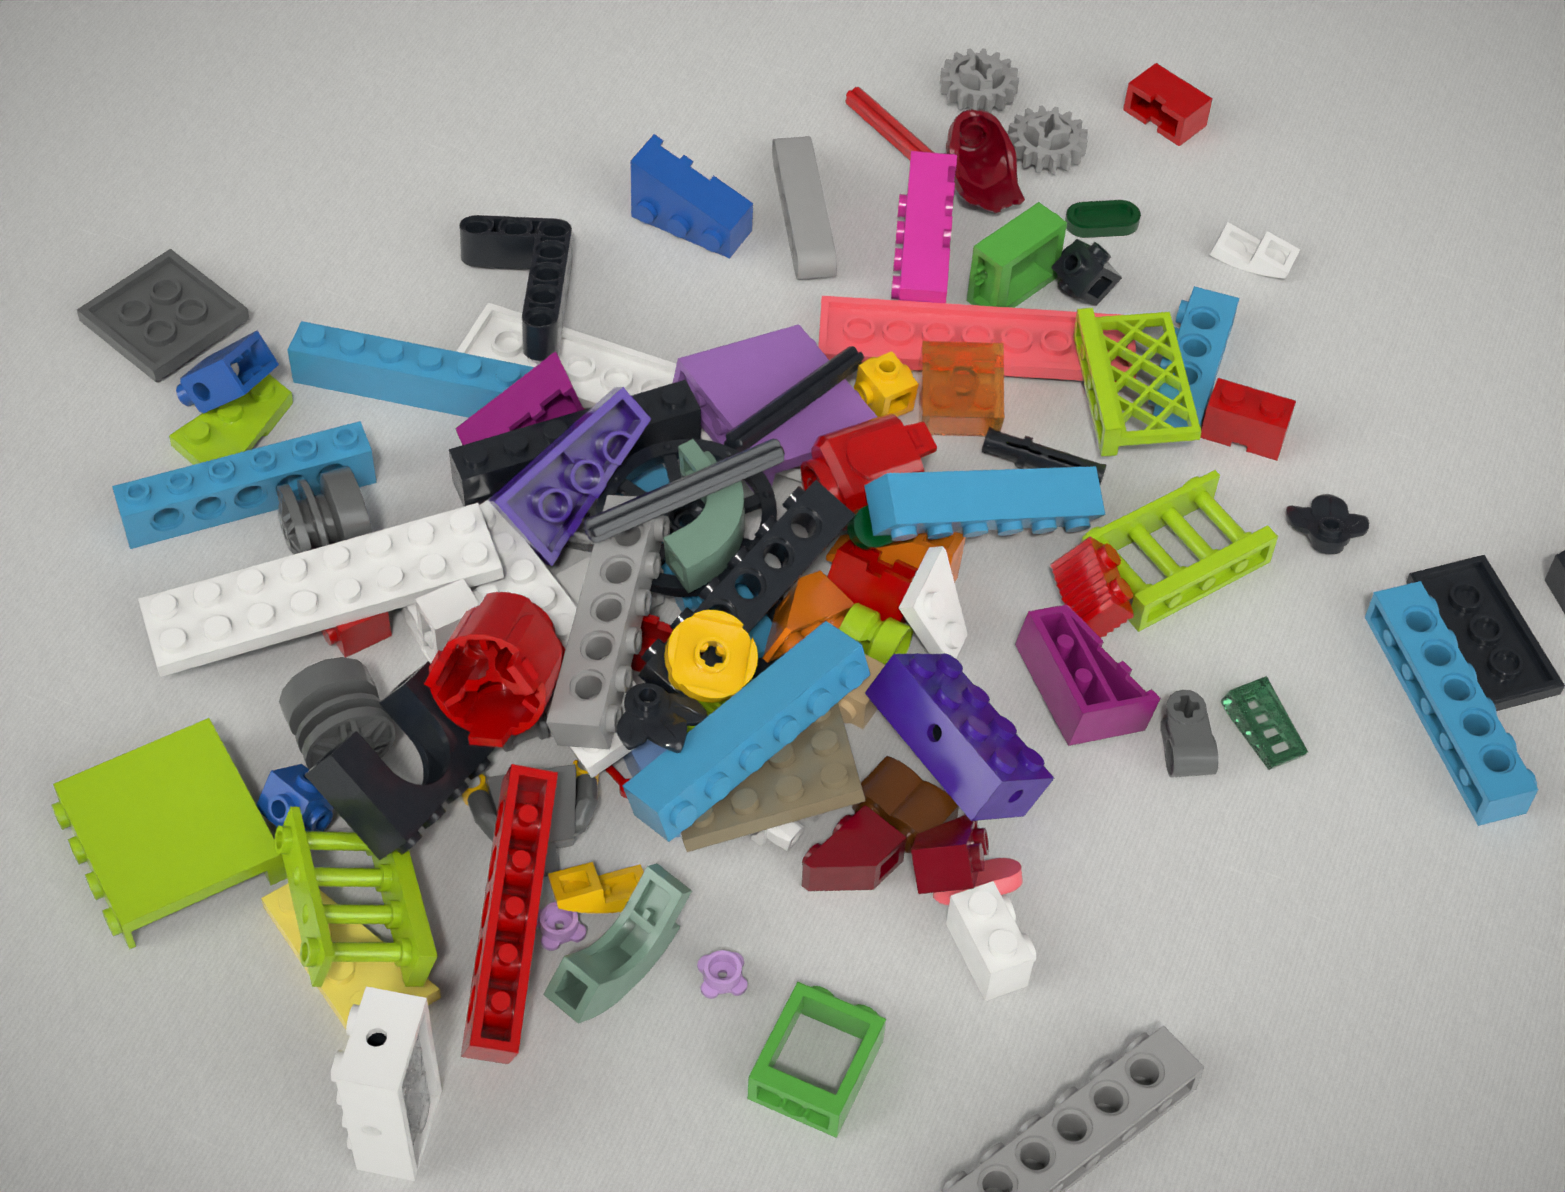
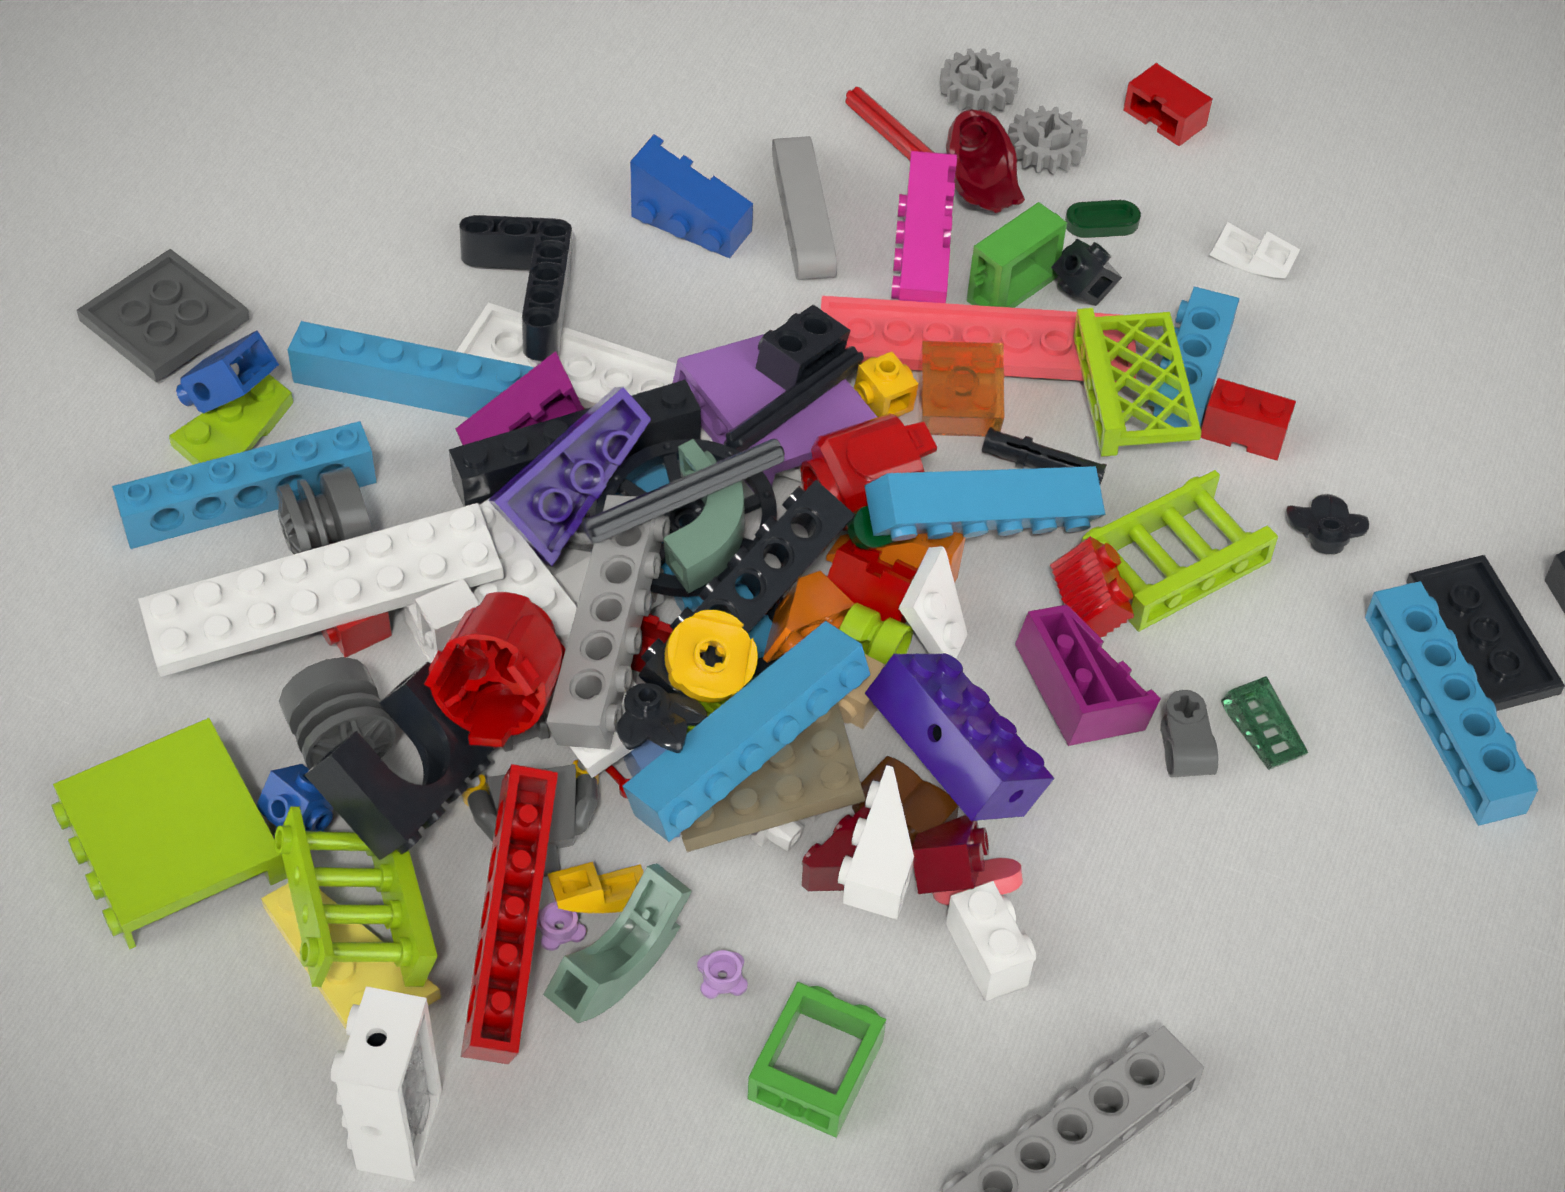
none -> black brick [755,304,851,390]
none -> white slope [838,765,914,920]

